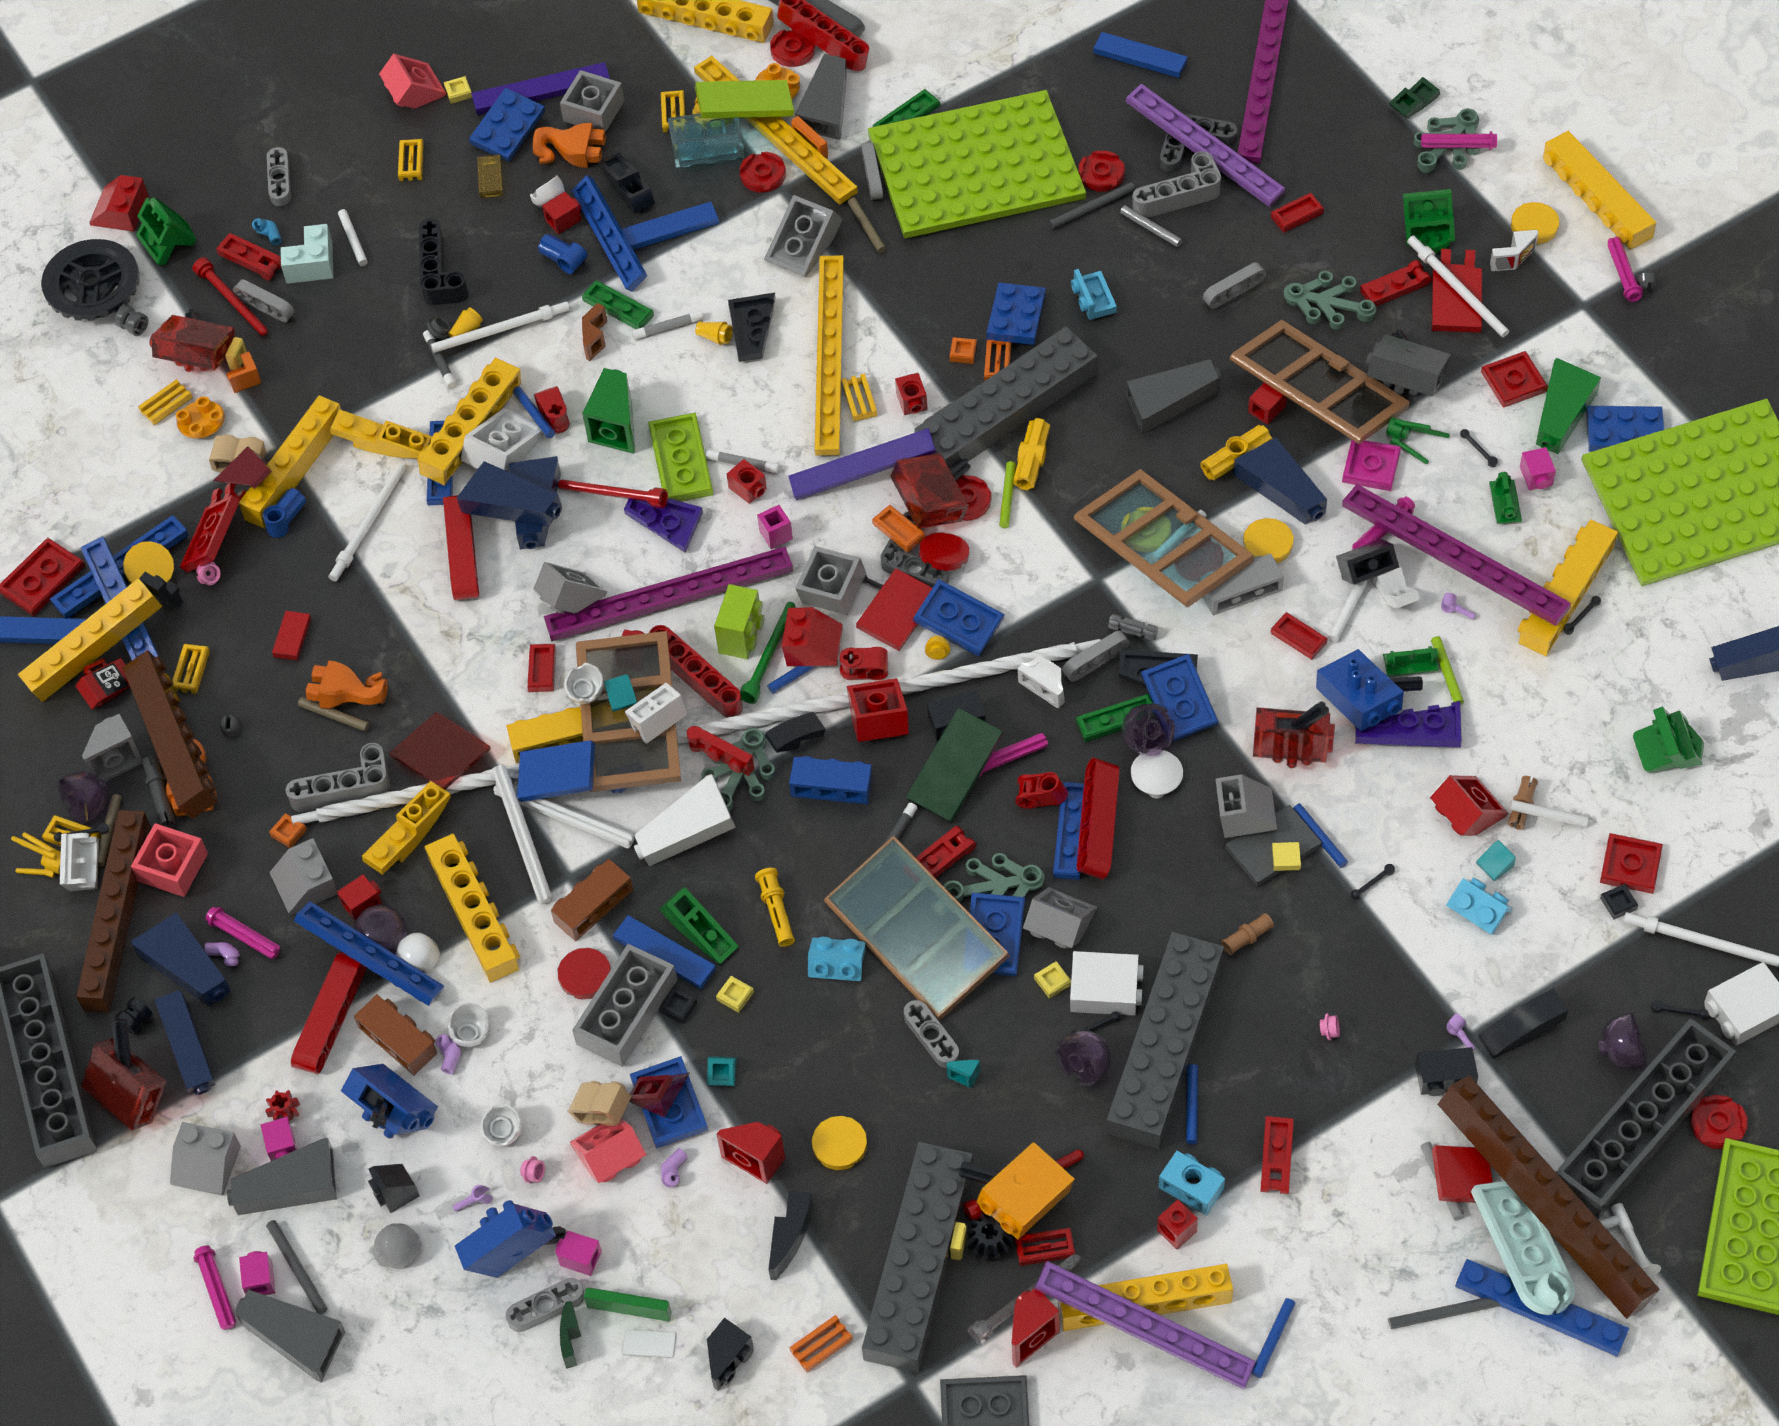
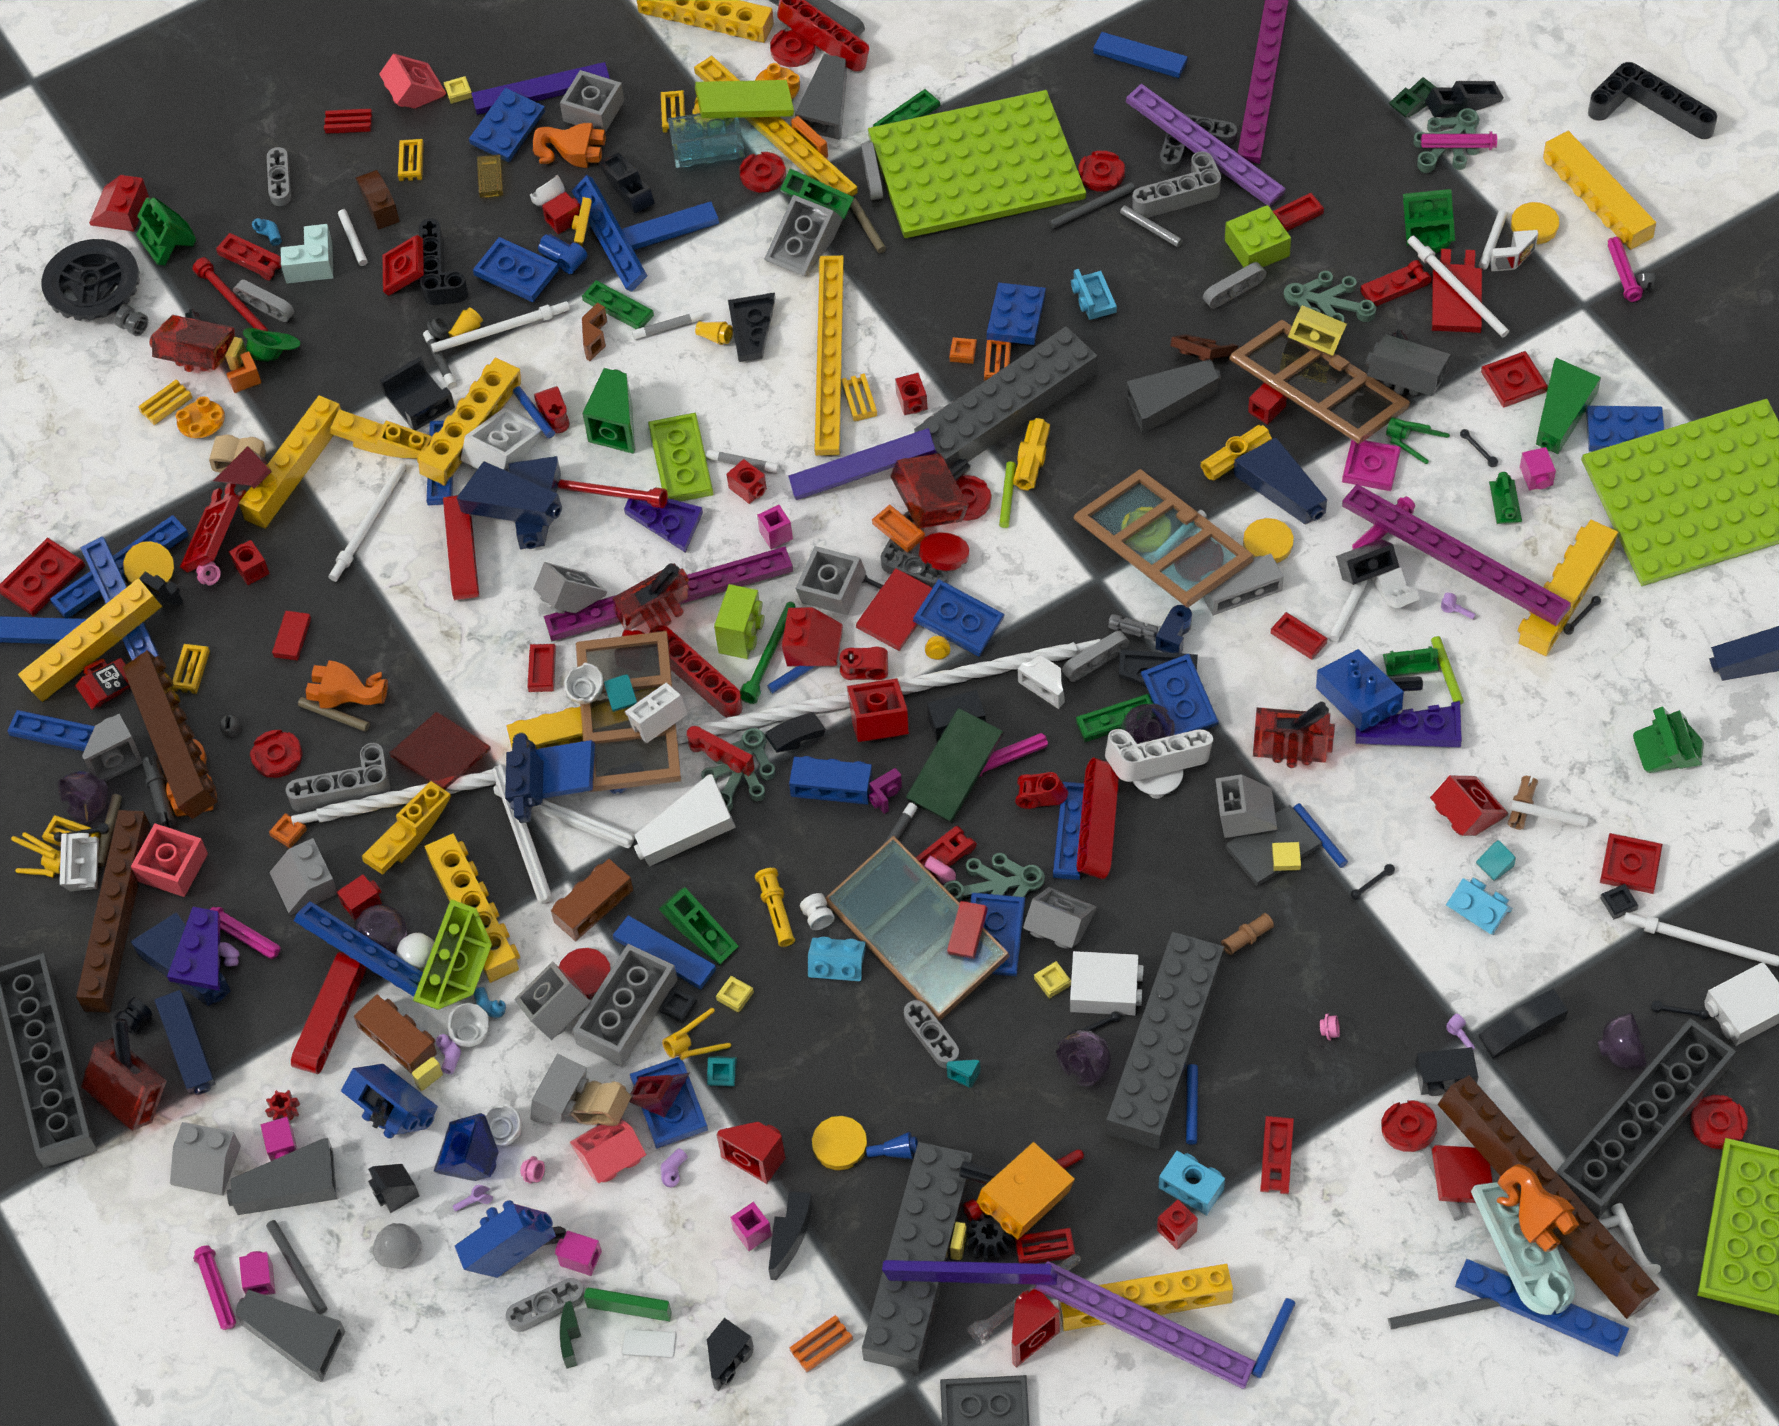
blue piece [263,488,306,538] -> none
none -> blue tile [7,710,95,751]
none -> dark purple wing [167,907,220,991]
none -> red brick [229,540,270,585]
none -> green piece [243,328,300,362]
none -> red tile [250,730,303,778]
none -> red tile [324,109,372,134]
none -> reddish brown slope [355,170,400,230]
none -> black panel [380,356,455,431]
none -> red tile [382,235,424,296]
none -> light yellow tile [412,1057,443,1091]
none -> lime wedge [413,899,492,1010]
none -> clear blue slope [434,1113,499,1181]
none -> blue plate [473,237,559,302]
none -> dark azure arm [473,987,506,1018]
none -> dark blue hinge [505,732,544,823]
none -> light grey brick [514,961,590,1040]
none -> light grey slope [530,1053,589,1124]
none -> yellow plate [572,197,592,247]
none -> clear red piece [612,563,690,631]
none -> yellow plant [662,1008,731,1060]
none -> dark pink brick [730,1202,772,1251]
none -> green slope [780,168,854,219]
none -> white wheel [800,893,835,931]
none -> blue cone [866,1132,918,1159]
none -> magenta bracket [868,768,902,814]
none -> dark purple tile [882,1260,1058,1285]
none -> bright pink arm [924,856,956,885]
none -> tile [947,901,988,959]
none -> white beam [1105,729,1213,782]
none -> dark blue leg [1155,605,1192,653]
none -> copper wing [1170,334,1238,361]
none -> lime brick [1225,205,1291,268]
none -> light yellow brick [1288,305,1347,356]
none -> red tile [1381,1100,1437,1152]
none -> black slope [1425,81,1504,118]
none -> white bar [1478,210,1508,270]
none -> orange hips [1496,1164,1579,1252]
none -> black beam [1588,62,1717,139]

